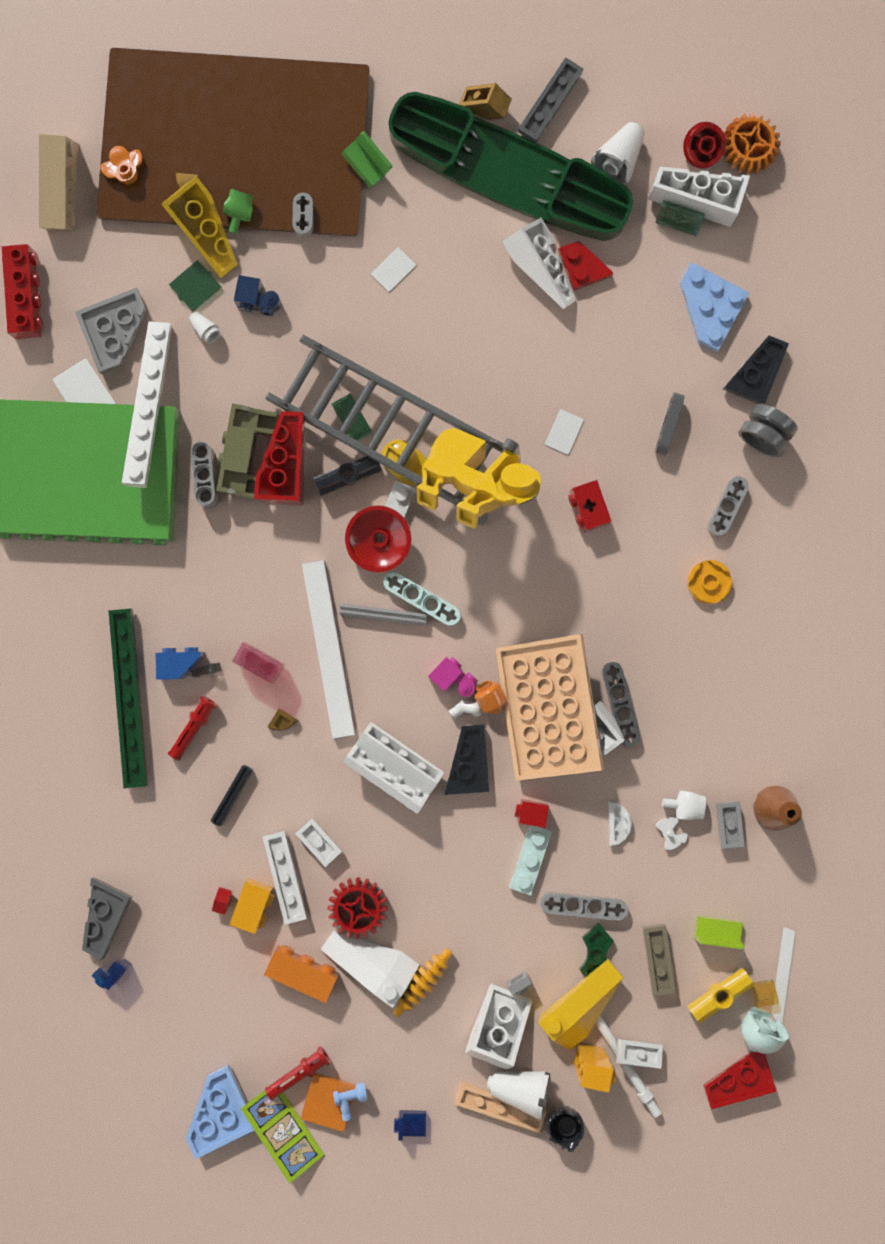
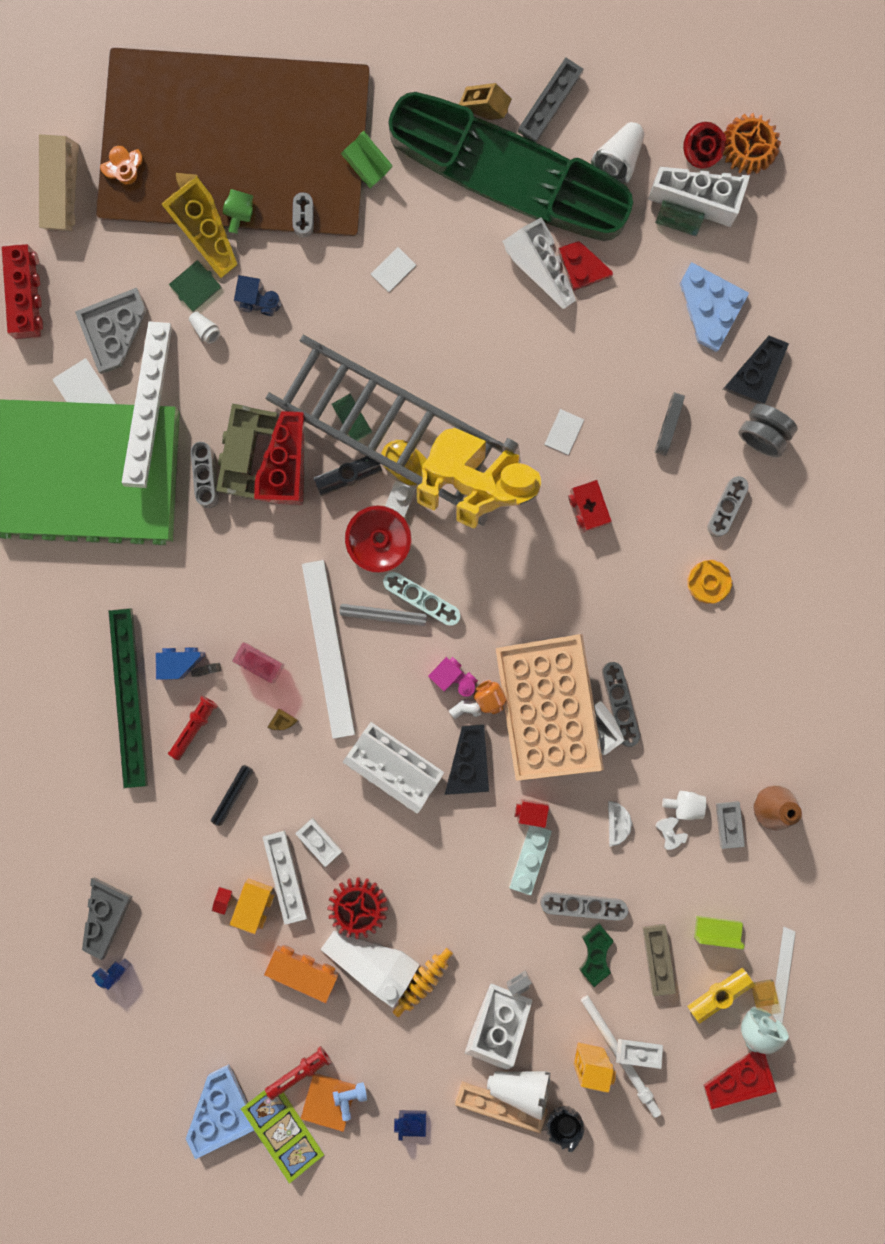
yellow wedge [538,959,623,1050] -> none

